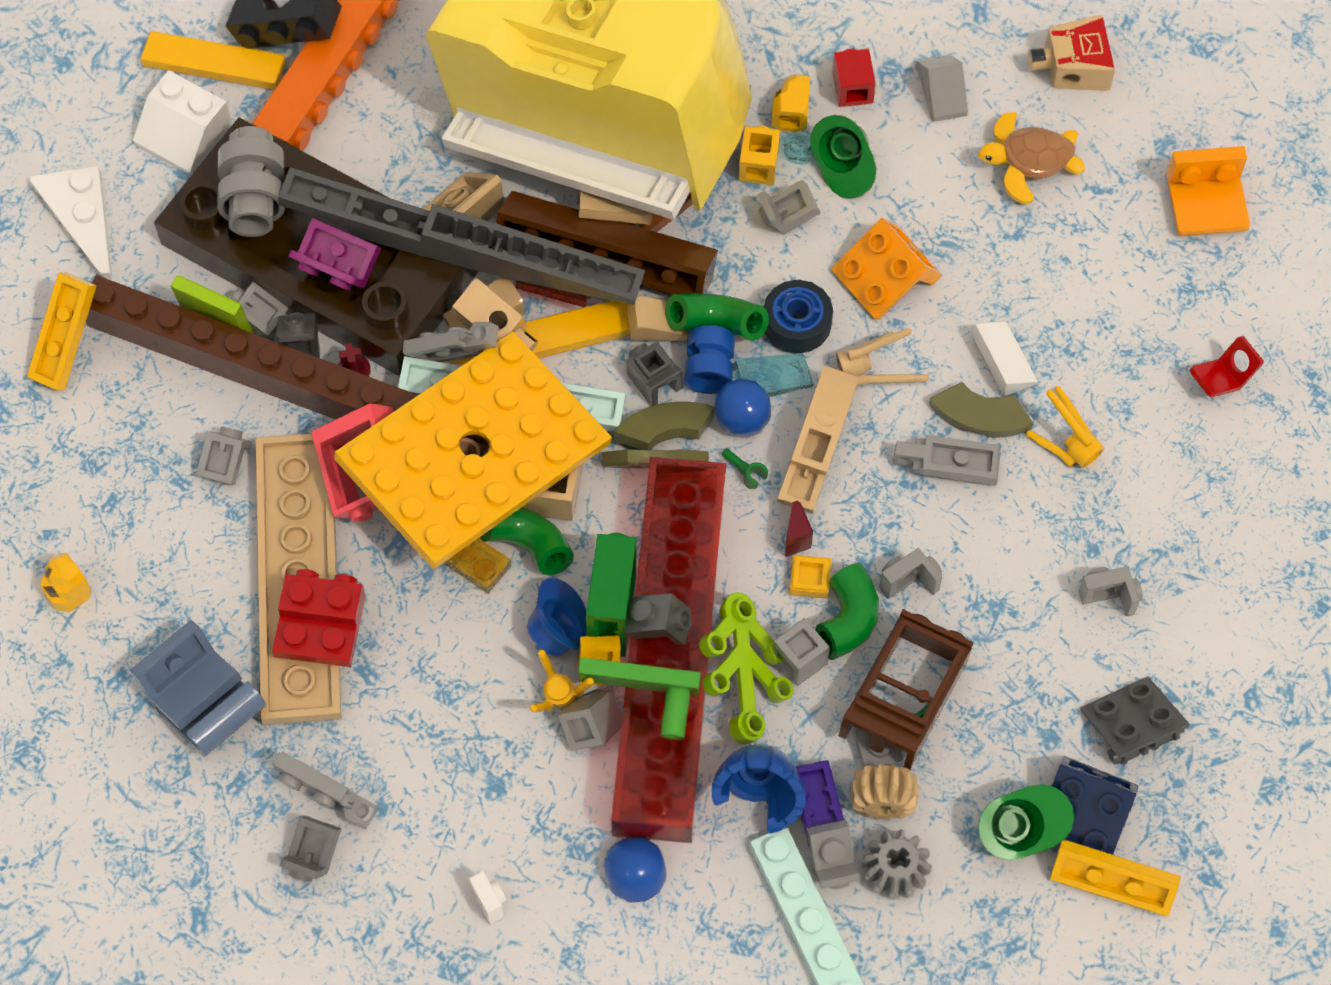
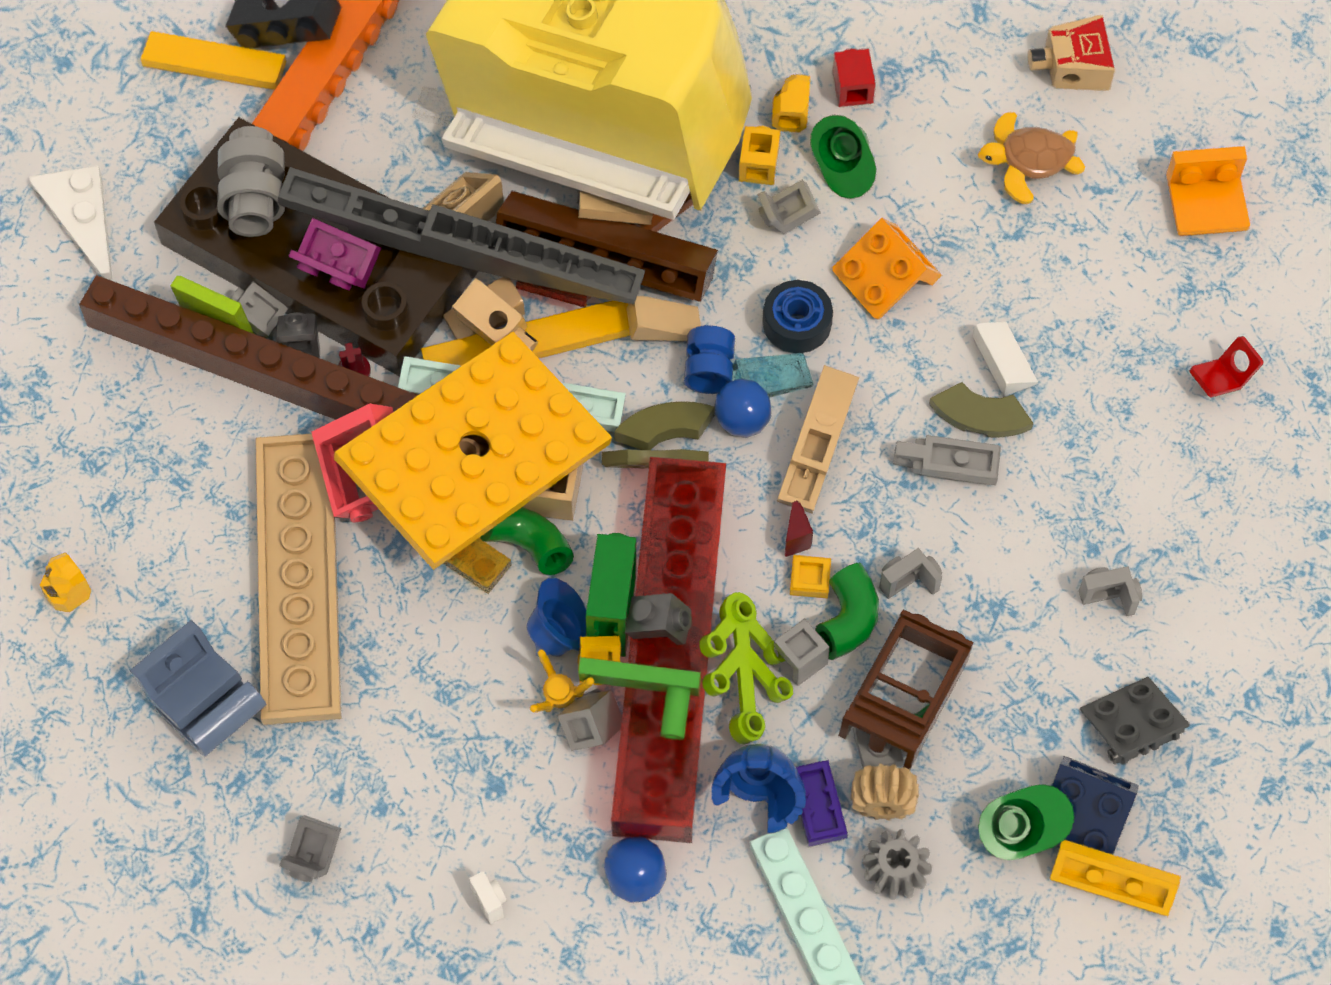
yellow plate [27,272,97,391] -> none
white slope [133,70,232,176] -> none
light grey bracket [196,426,252,485] -> none
red plate [272,569,366,668] -> none
light grey hinge [273,751,378,829] -> none
light grey hinge [403,322,498,362] -> none
dark grey window [627,341,683,406] -> none
green cylinder [665,293,769,341] -> none
green hand [722,448,768,489] -> none
clear light blue plate [783,131,814,165] -> none
light grey bracket [807,820,860,889] -> none
tan plant [836,328,929,386] -> none
light grey slope [916,54,968,122] -> none
yellow plant [1026,386,1105,468] -> none

